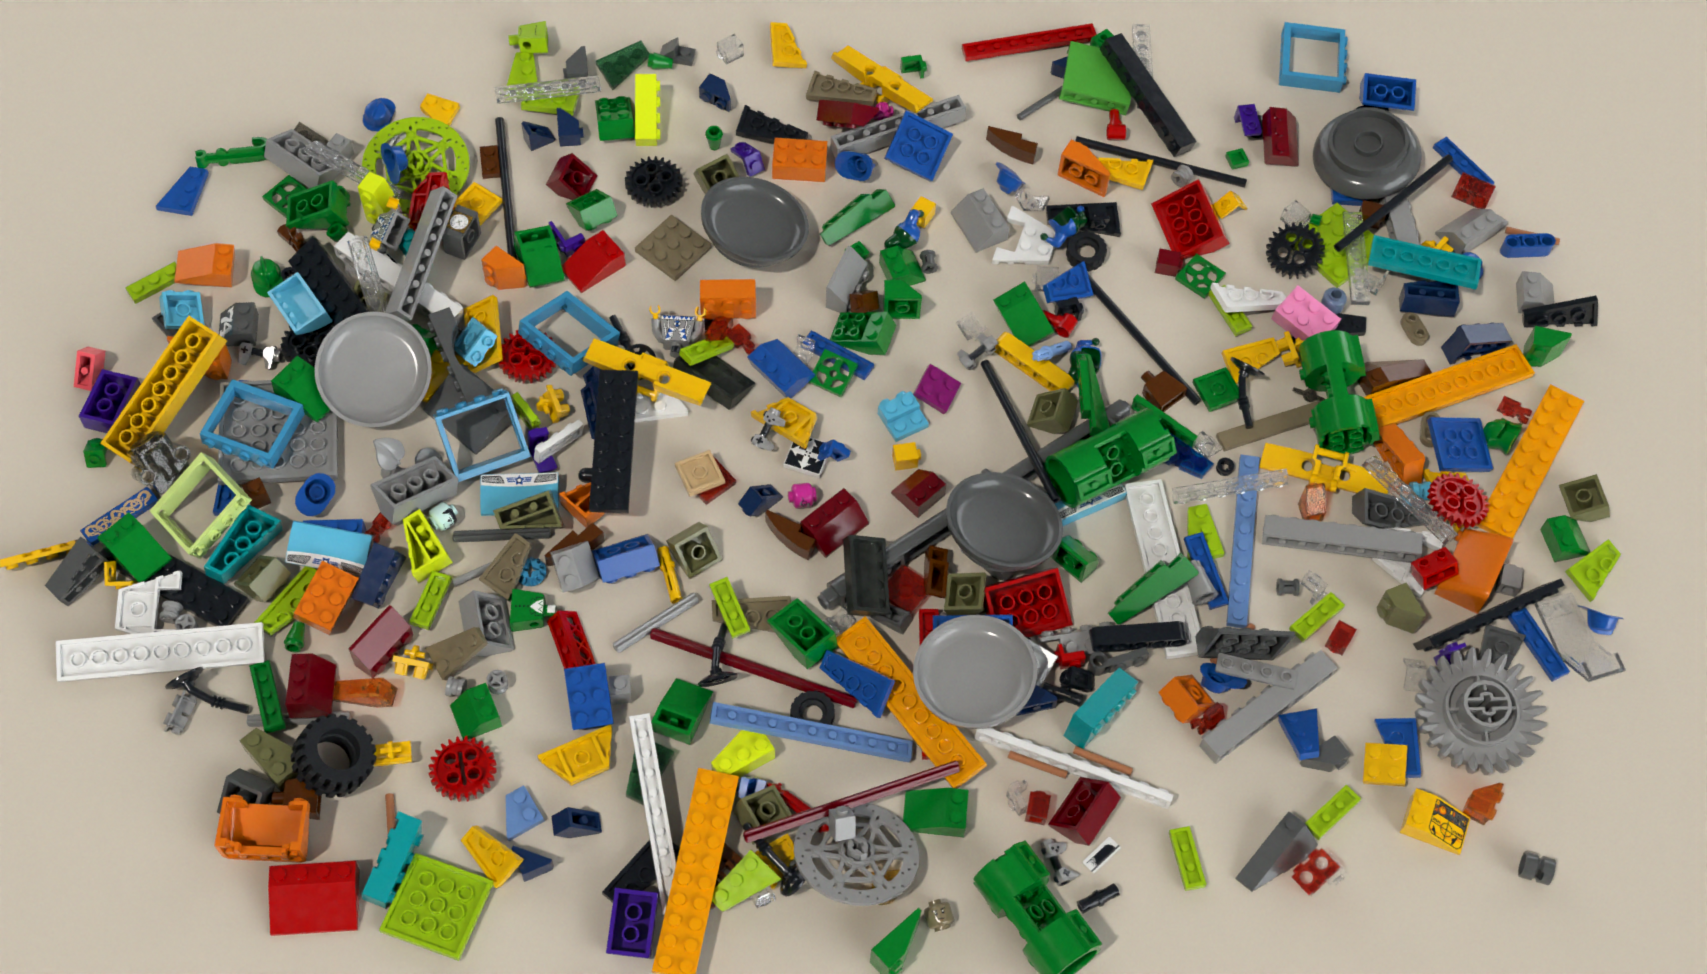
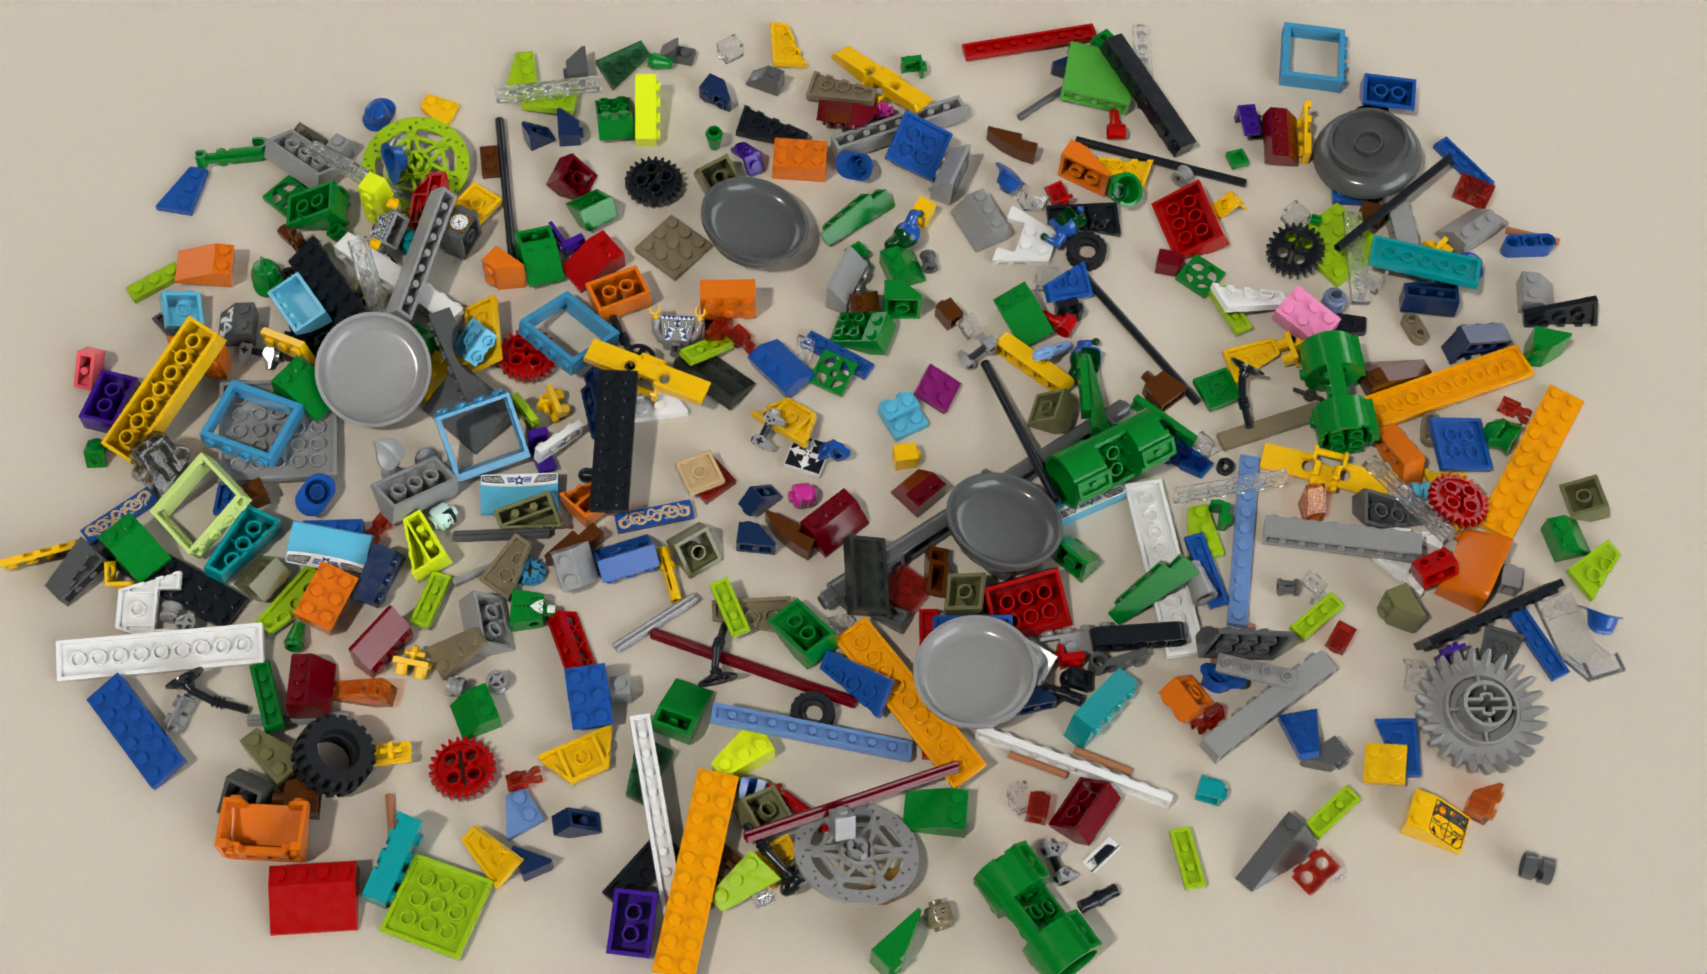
lime torso [508,21,548,53] -> none
none -> blue plate [86,672,187,790]
none -> yellow wing [260,327,316,368]
none -> clear red plate [505,766,543,792]
none -> orange brick [585,265,652,322]
none -> blue tile [614,499,694,534]
none -> dark blue slope [736,521,776,555]
none -> dark grey slope [746,65,784,96]
none -> light grey slope [929,144,971,206]
none -> reddish brown brick [935,297,964,331]
none -> red bracket [1044,180,1073,205]
none -> green helmet [1107,172,1142,207]
none -> teal window [1194,774,1228,806]
none -> green bracket [1208,499,1232,531]
none -> yellow wing [1296,100,1312,164]

